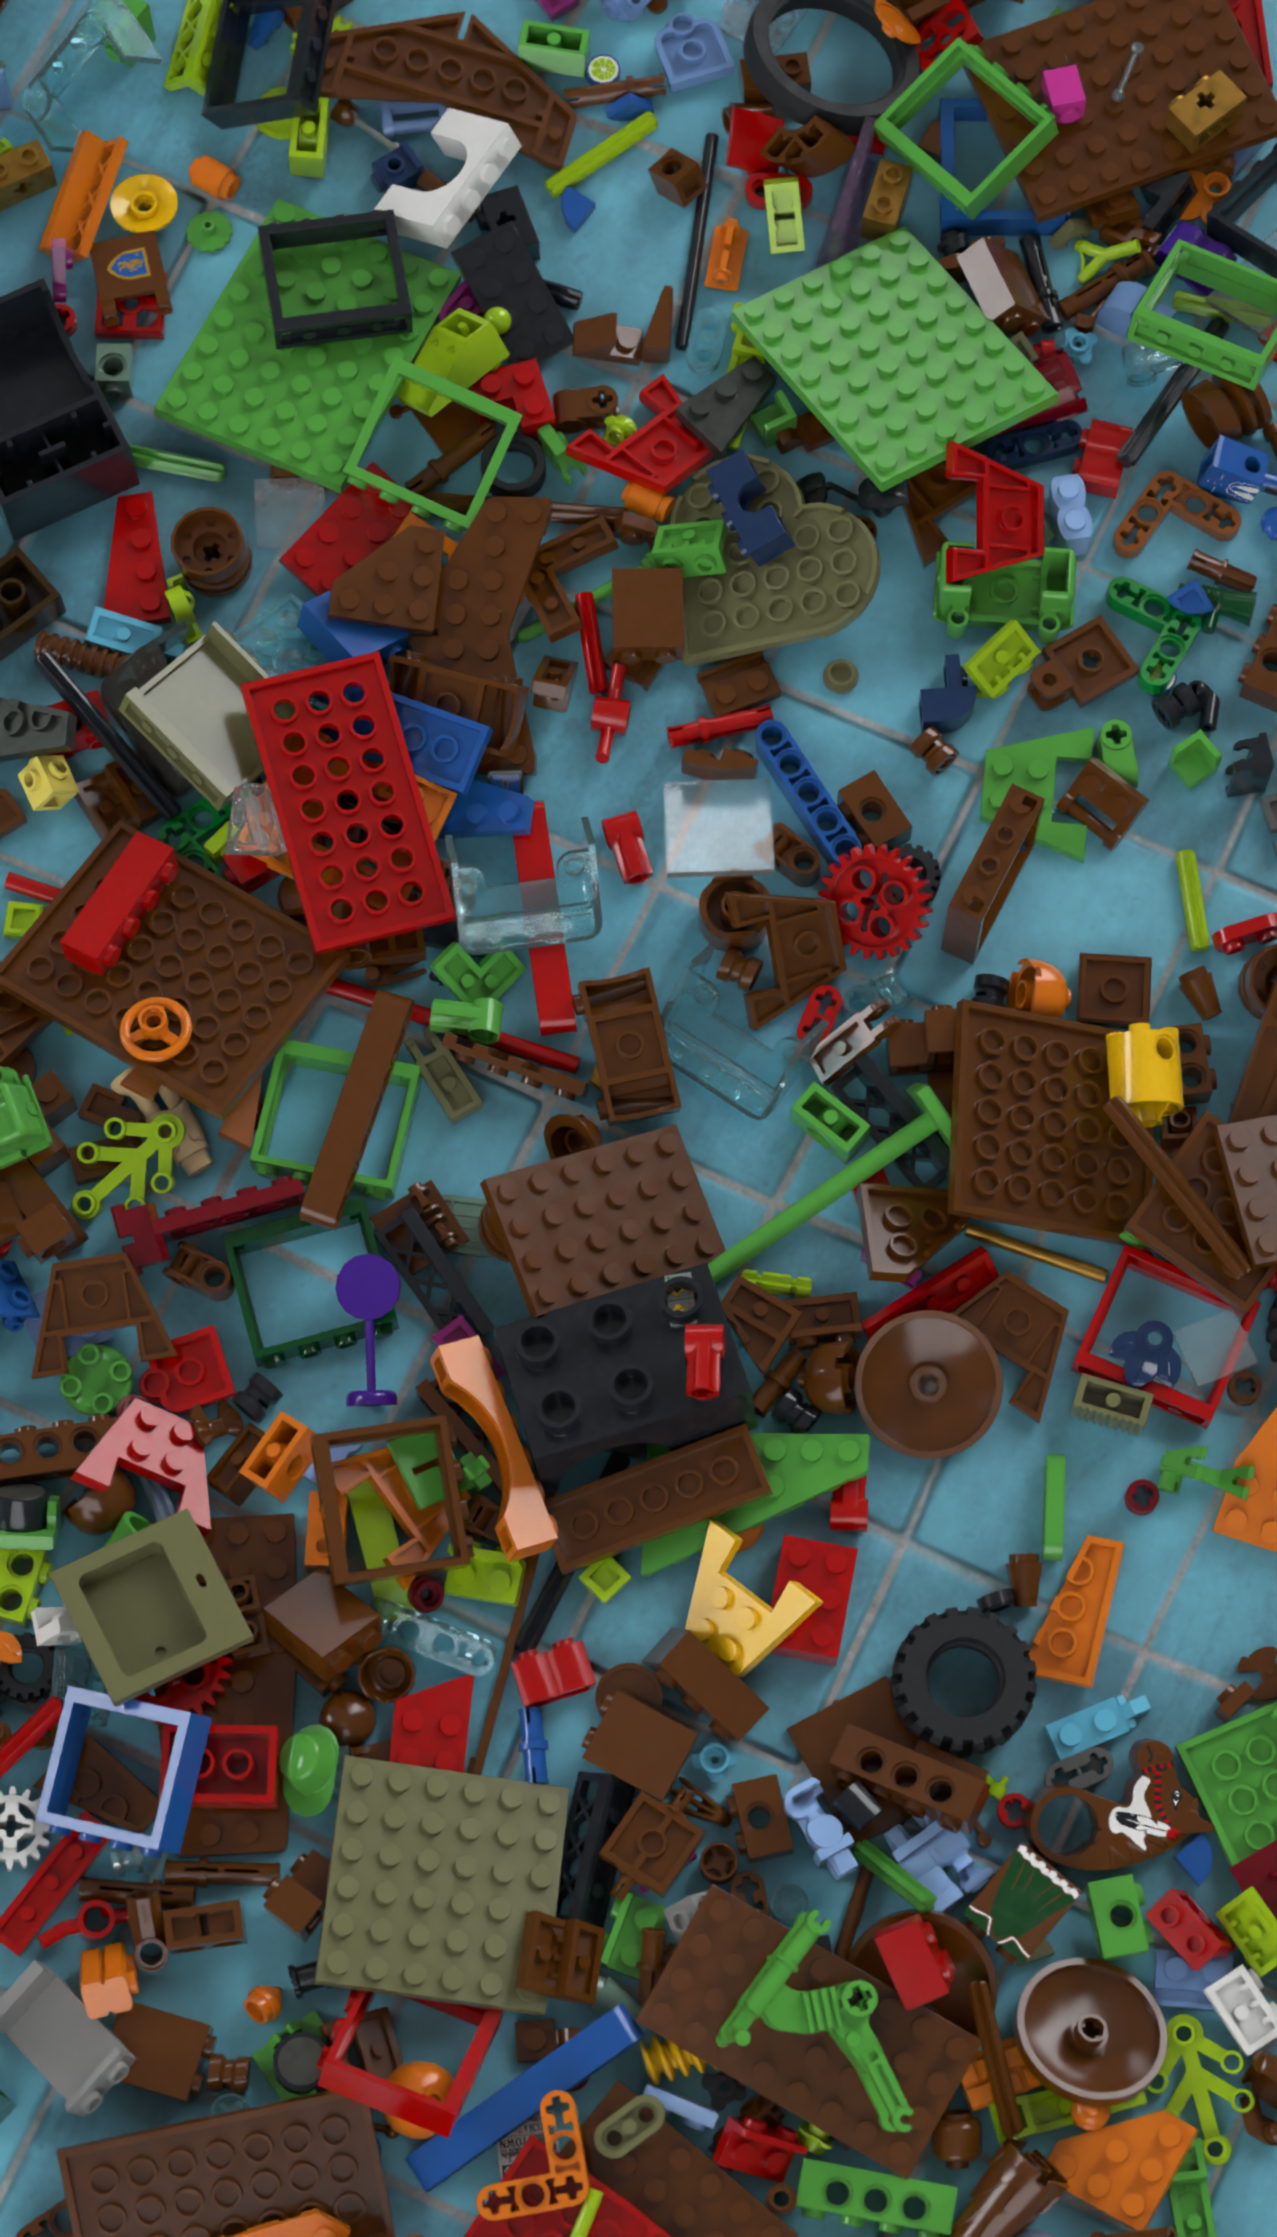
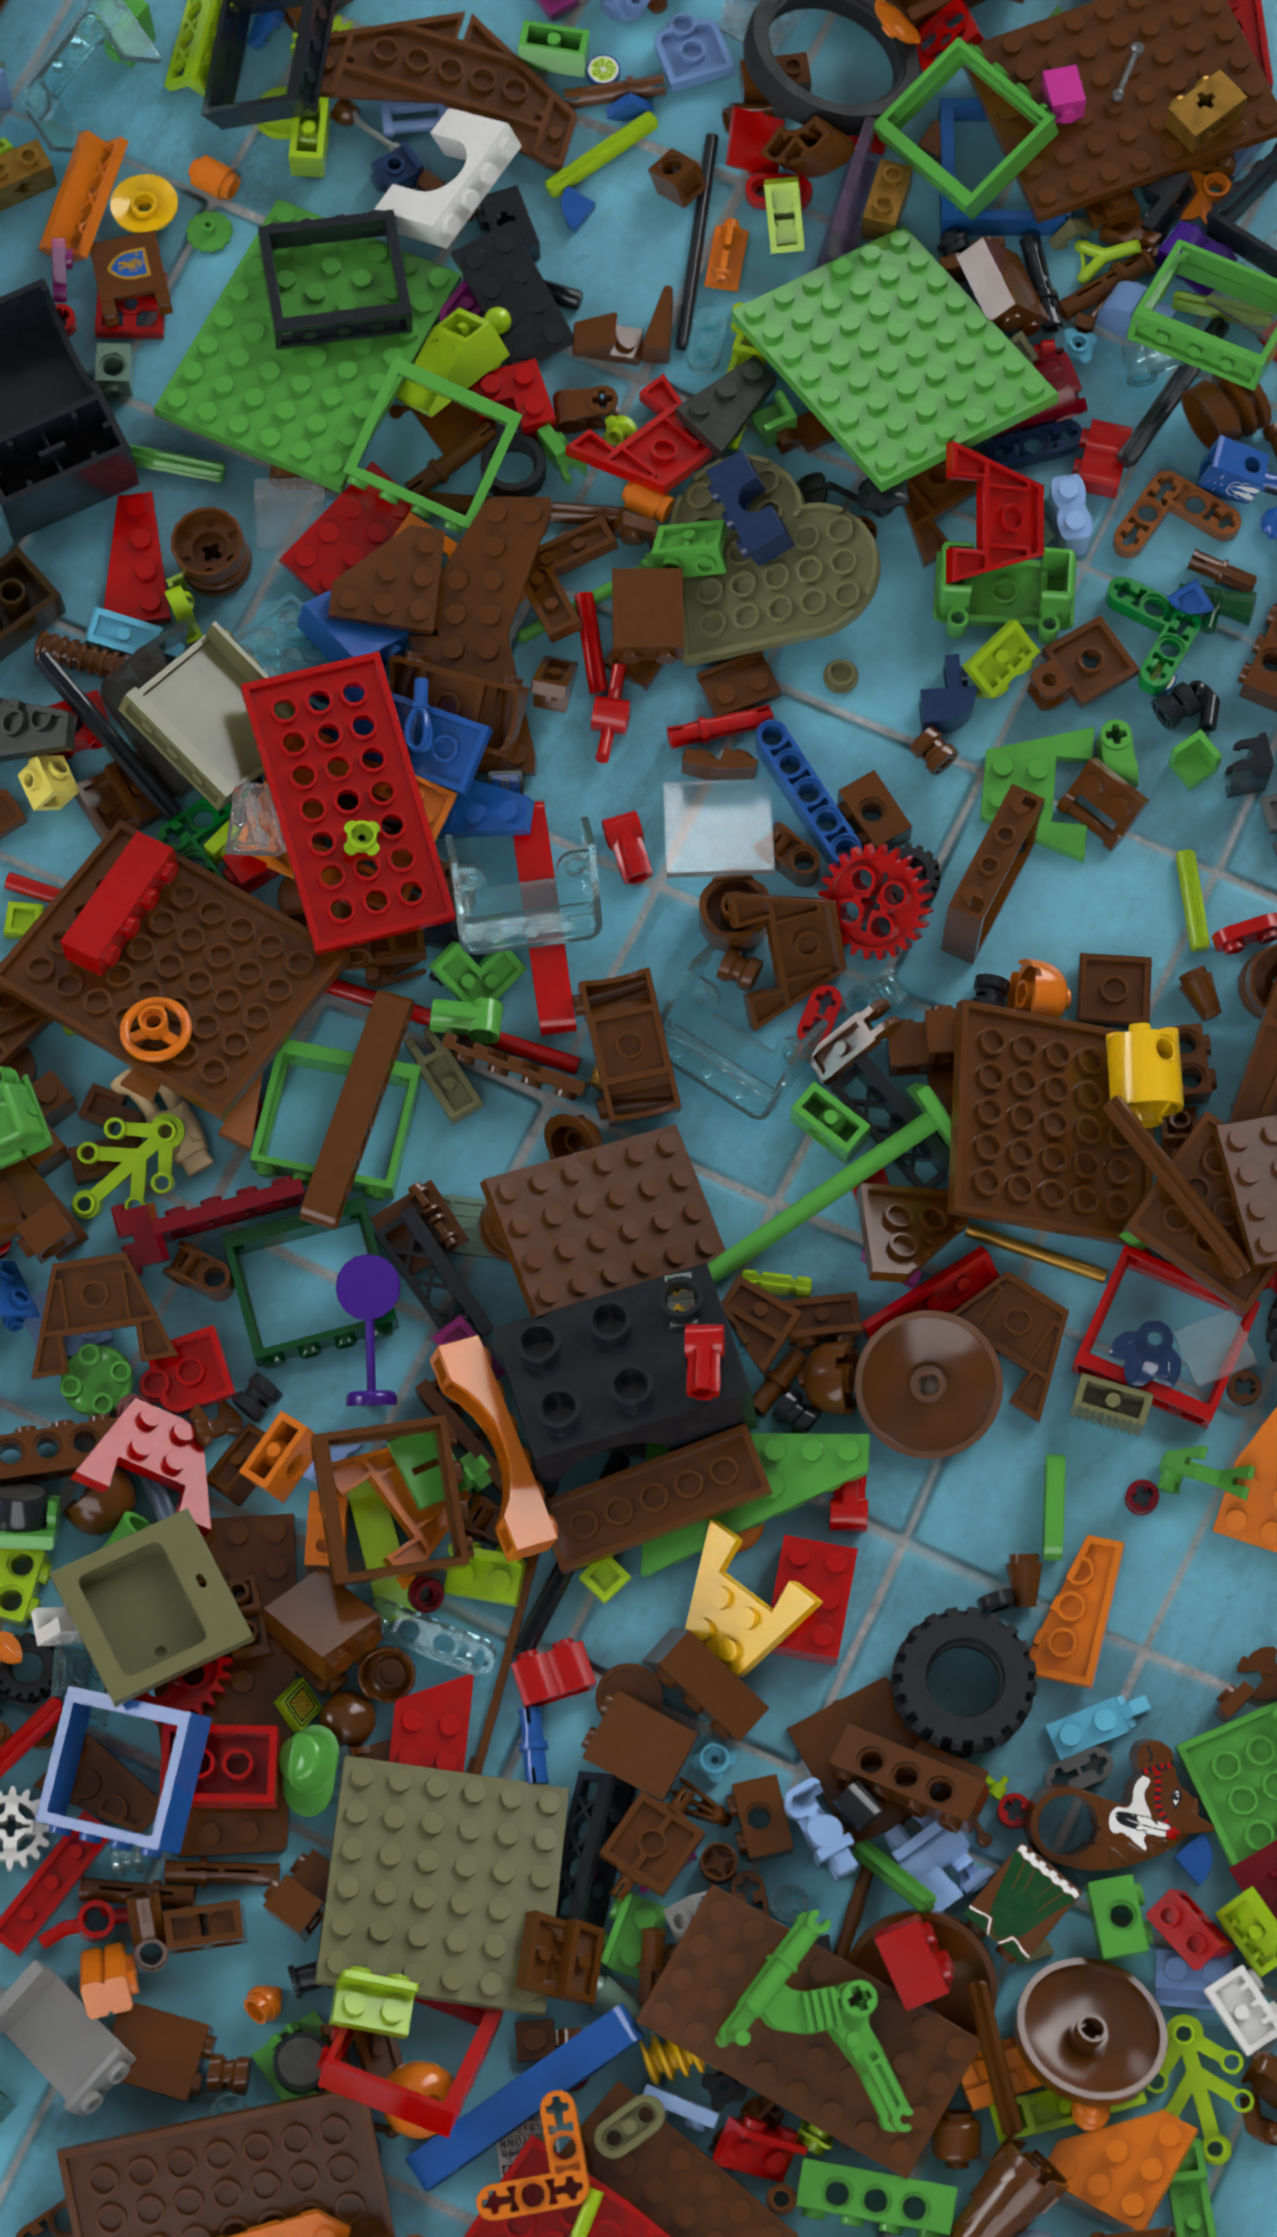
none -> lime tile [273,1678,322,1732]
none -> lime bracket [329,1966,419,2039]
none -> lime plate [344,820,380,856]
none -> blue piece [404,678,433,753]

